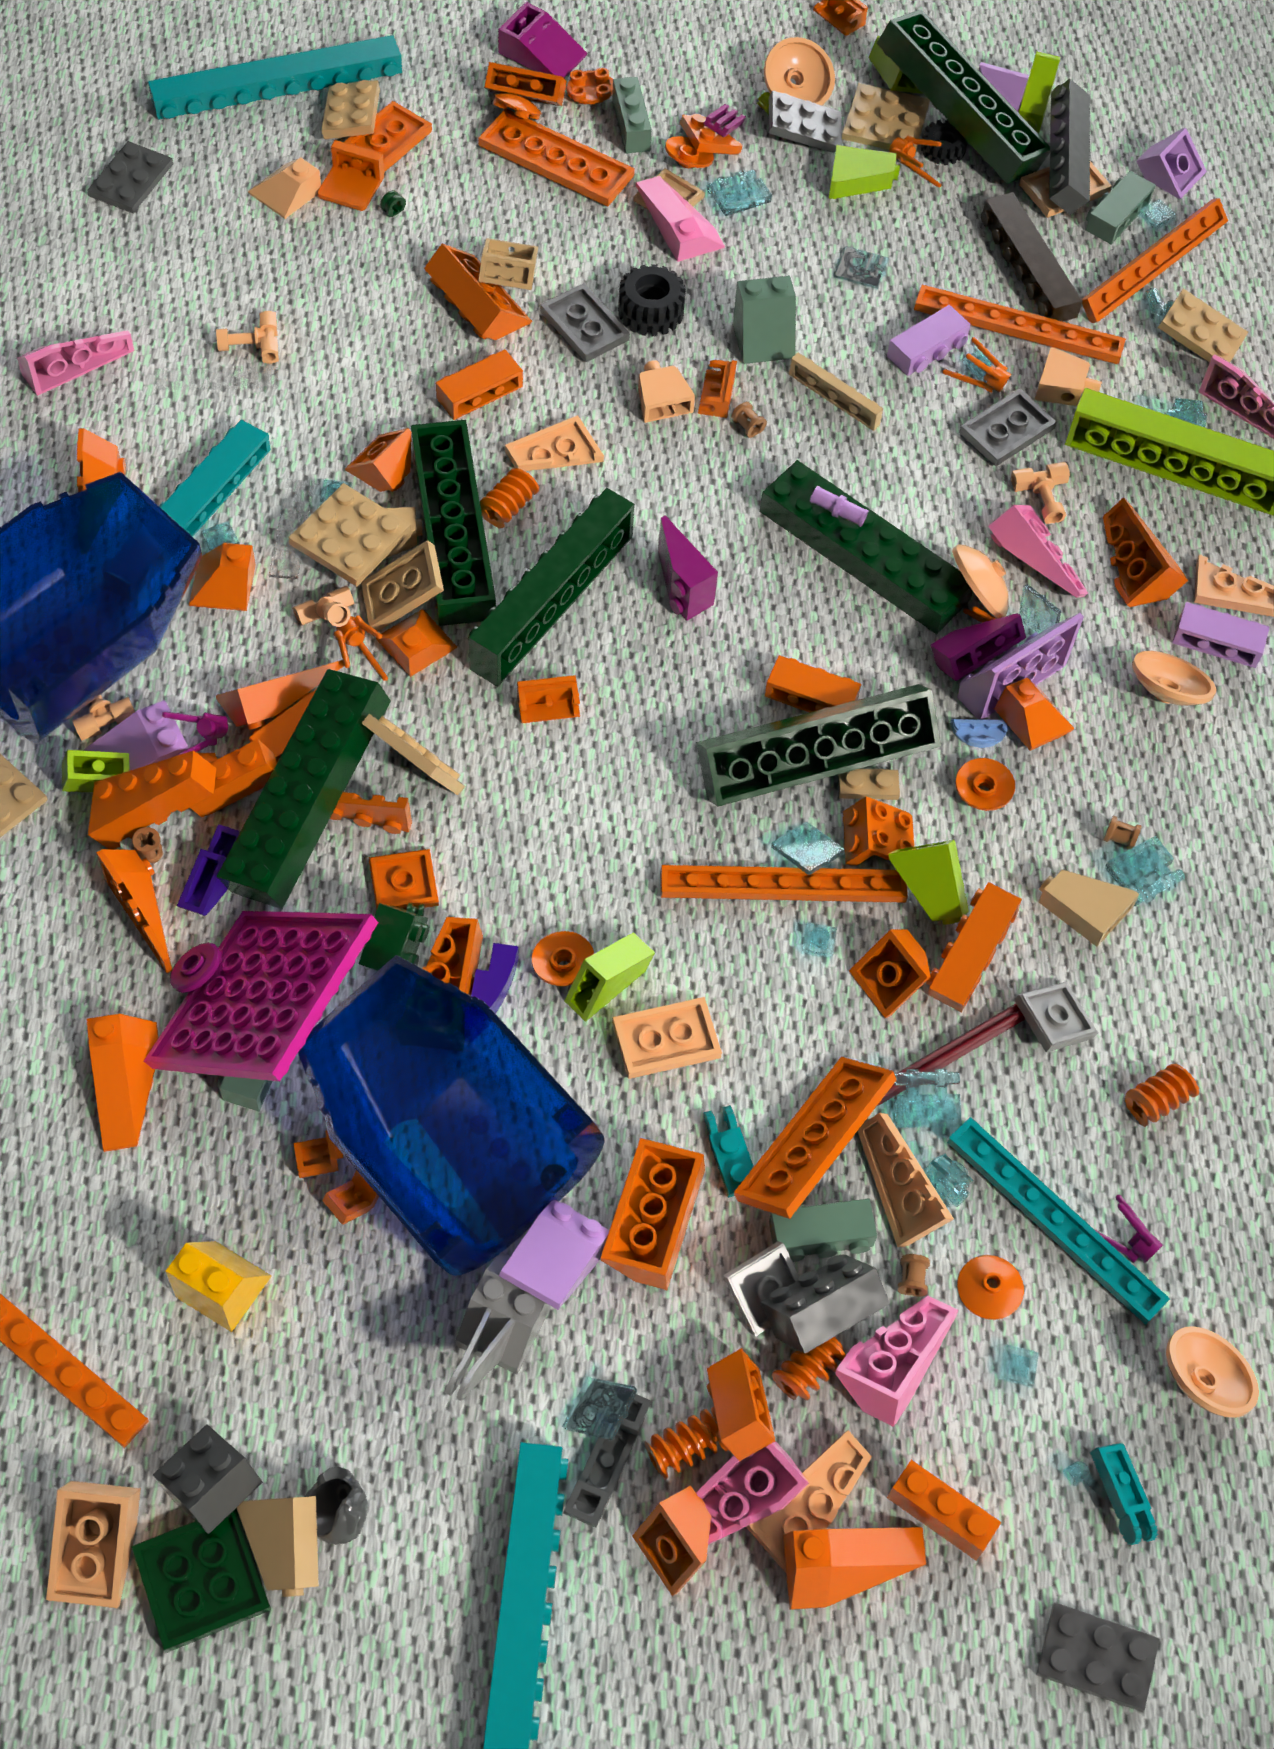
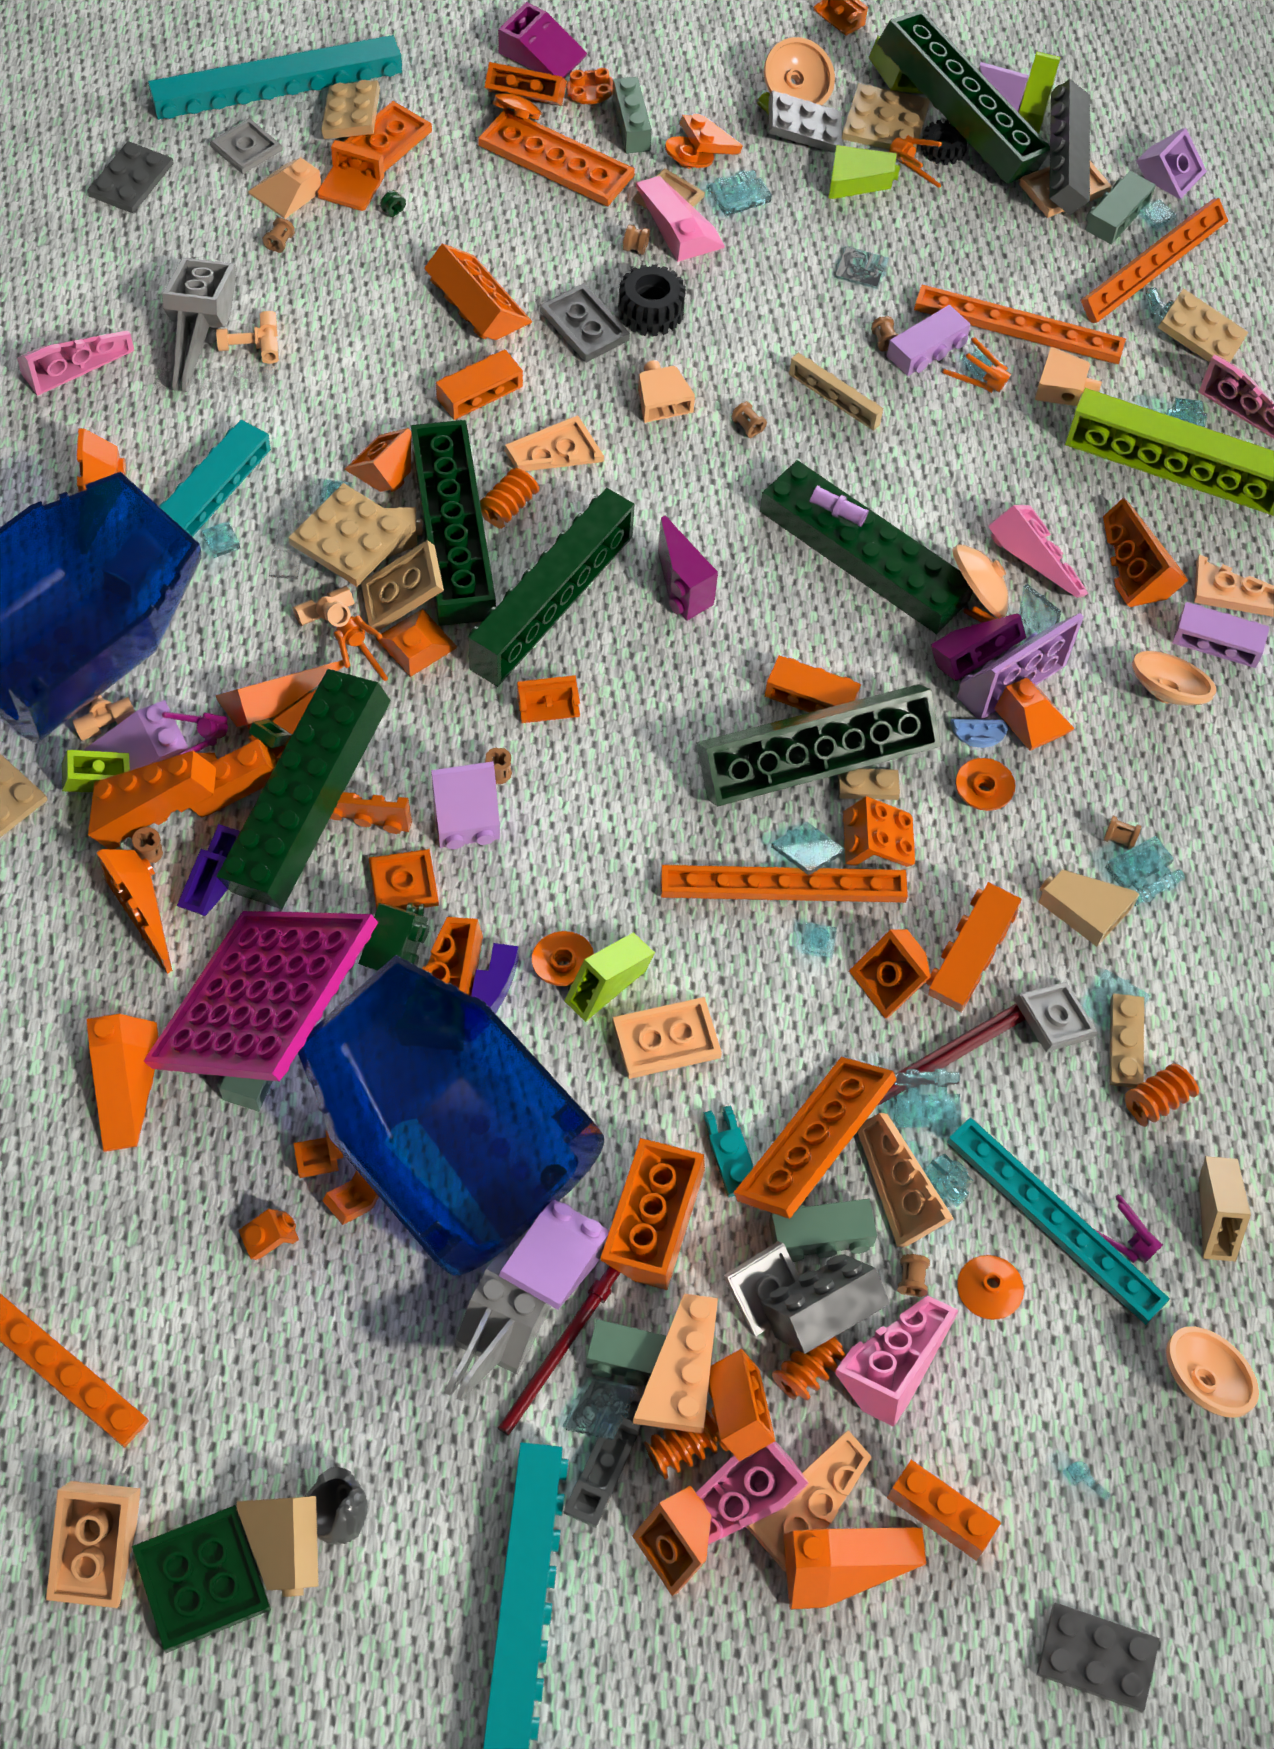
dark grey brick [153,1424,263,1534] -> none
yellow slope [165,1241,272,1332] -> none
magenta wheel [170,942,221,993] -> none
orange slope [189,543,256,611] -> none
tan plate [362,714,465,795] -> none
tan window [478,238,538,290] -> none
orange hinge [698,360,737,418] -> none
magenta tile [704,103,746,137] -> none
sand green slope [732,275,796,364] -> none
lime slope [888,839,969,925] -> none
flat silver plate [959,388,1057,467] -> none
dark brown brick [981,192,1082,322] -> none
clear light blue tile [998,1344,1039,1388] -> none
light nougat bar [1010,462,1070,524] -> none
teal hinge [1090,1443,1158,1545] -> none
none -> light grey slope [162,257,236,392]
none -> light grey tile [210,118,283,174]
none -> orange bracket [238,1209,299,1260]
none -> dark green plate [248,719,292,749]
none -> medium nougat bush [262,217,295,253]
none -> lavender slope [431,761,500,849]
none -> medium nougat bush [485,748,512,785]
none -> dark red bar [498,1266,620,1436]
none -> sand green brick [586,1319,667,1386]
none -> medium nougat wheel [623,224,650,255]
none -> light nougat wing [633,1293,718,1434]
none -> medium nougat bush [871,316,898,351]
none -> clear light blue piece [1082,969,1151,1028]
none -> tan plate [1110,993,1144,1088]
none -> tan slope [1199,1156,1251,1262]

